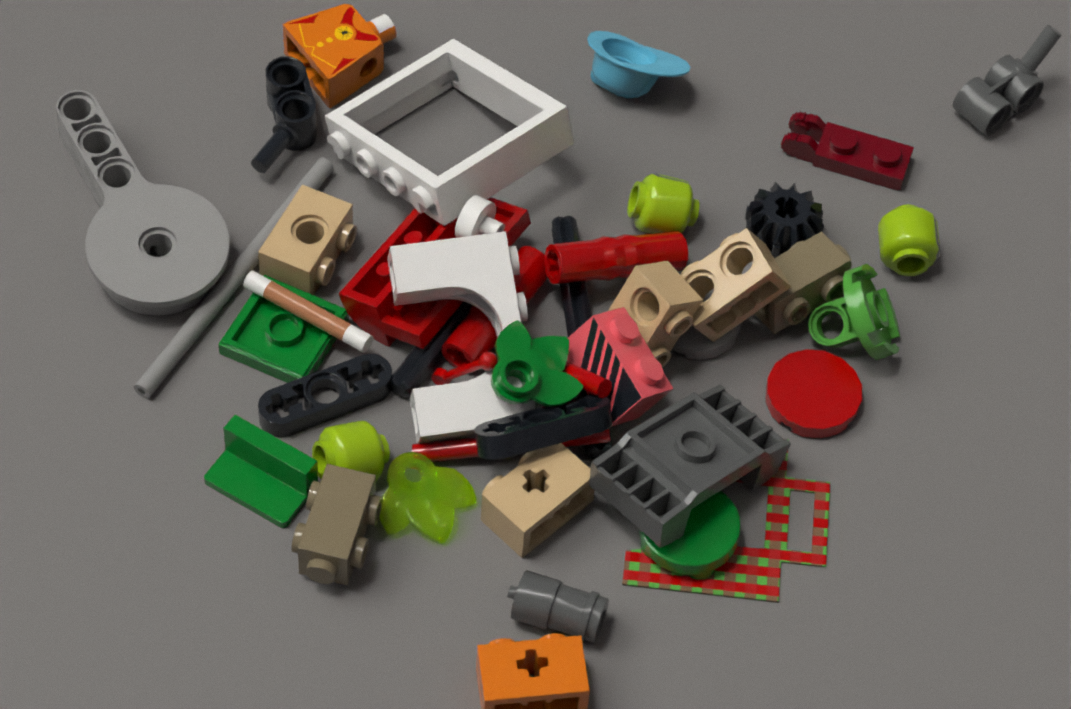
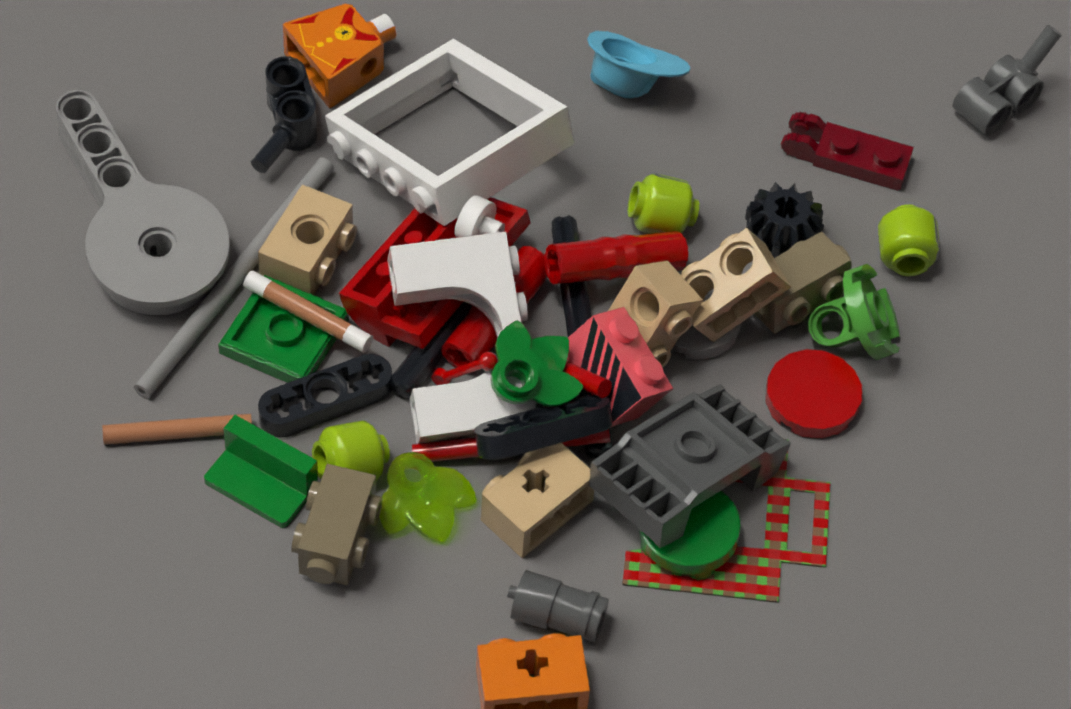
none -> nougat bar [102,413,252,445]

